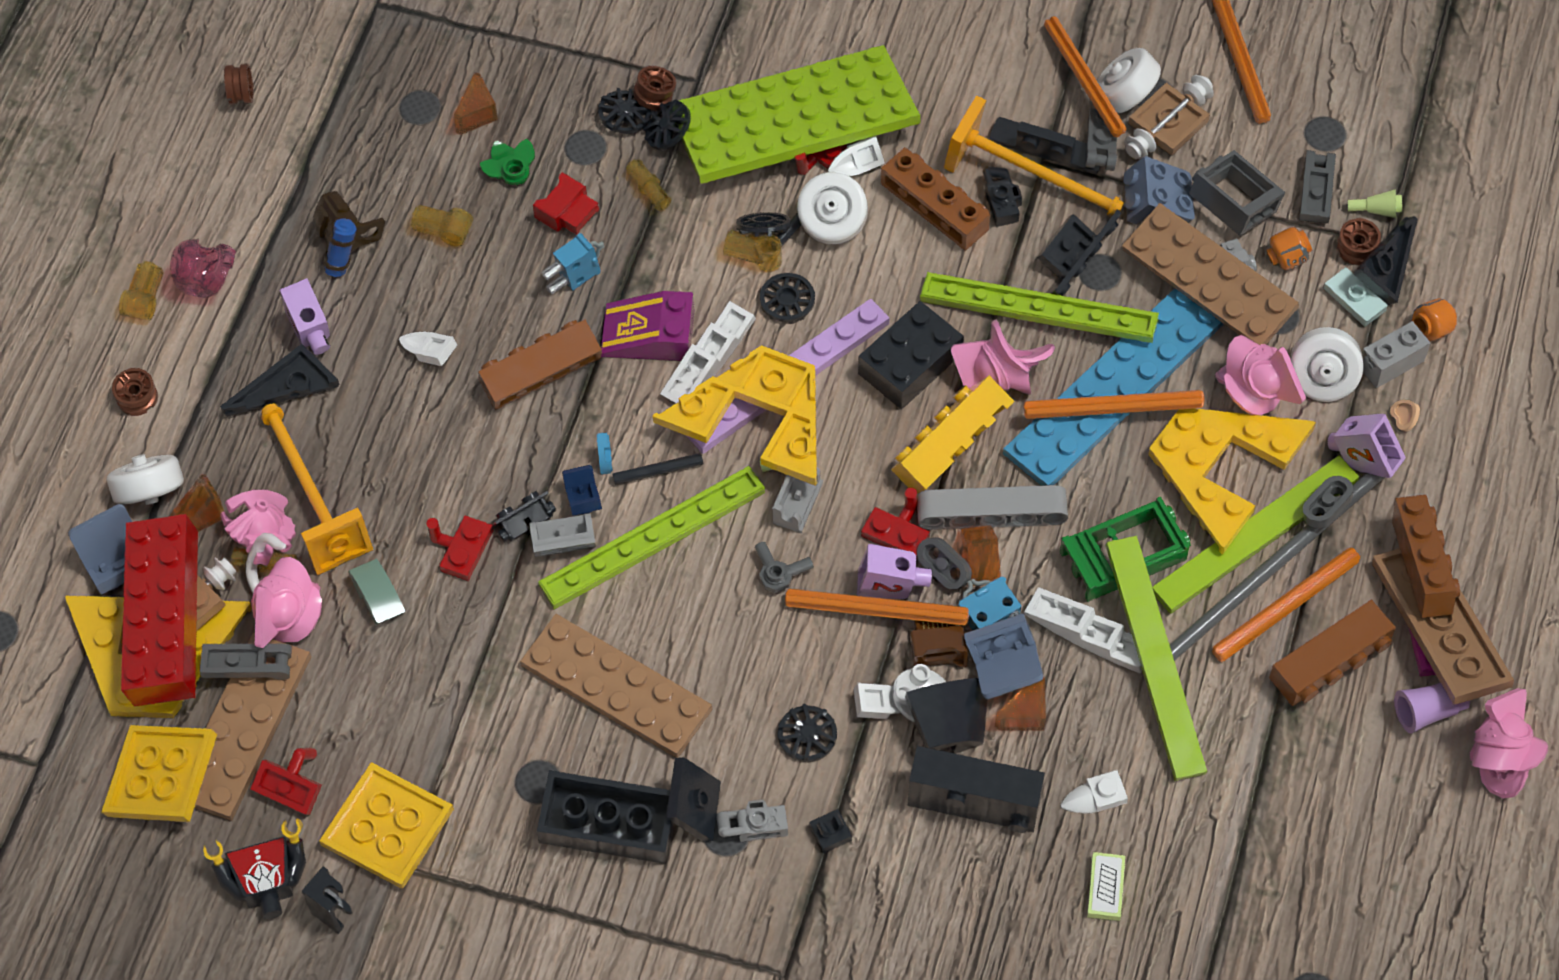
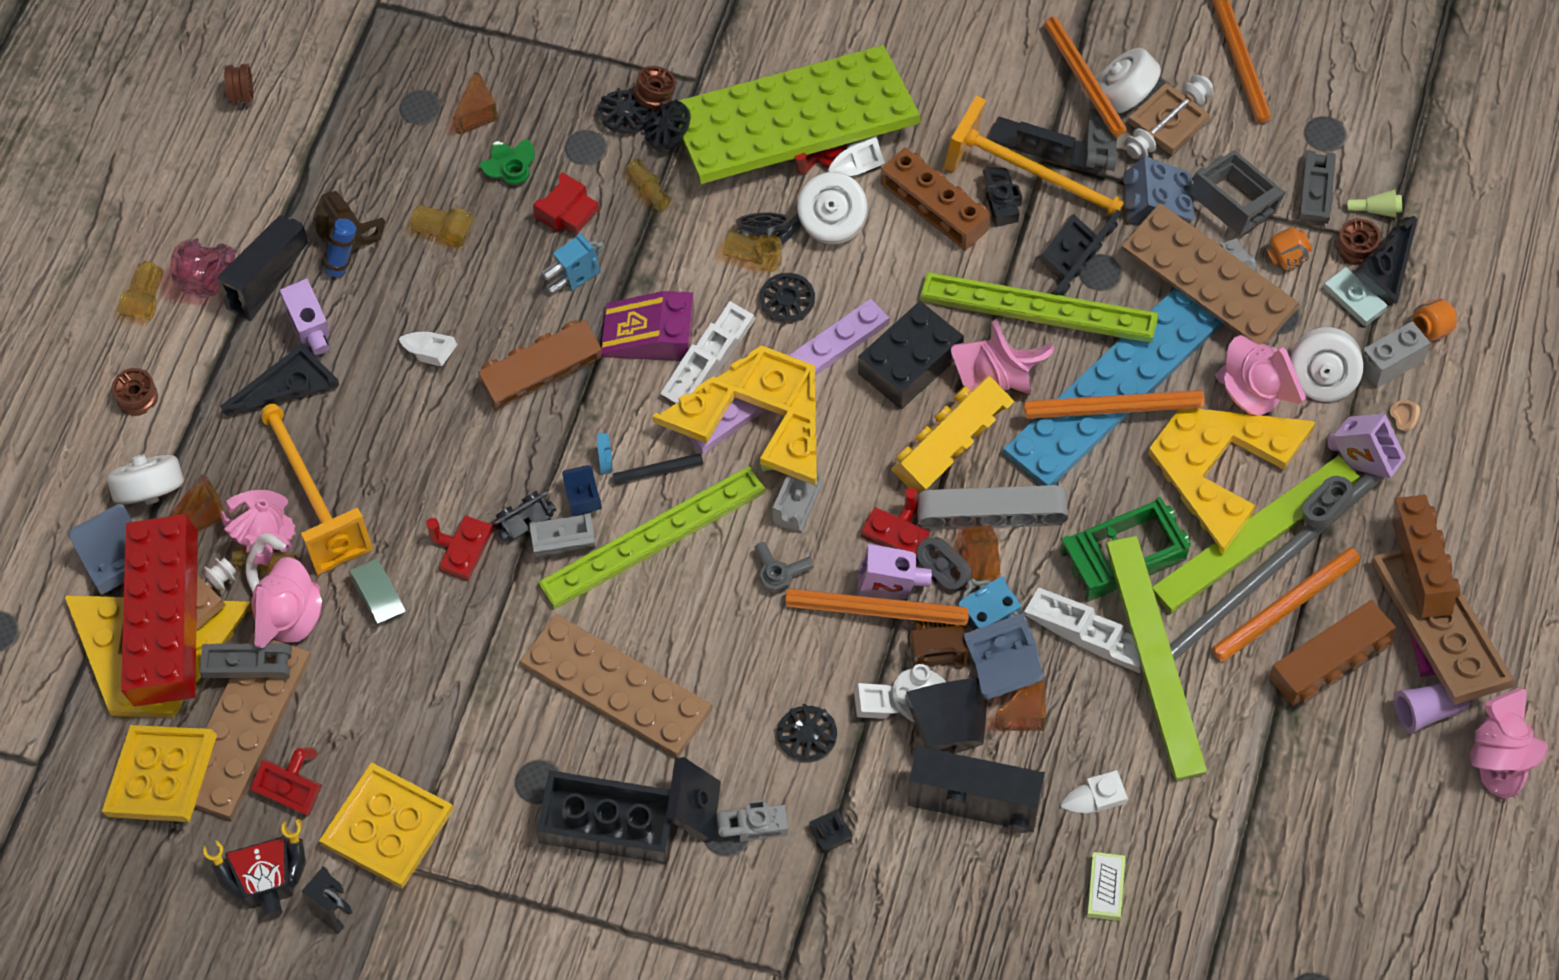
none -> black slope [216,215,309,321]

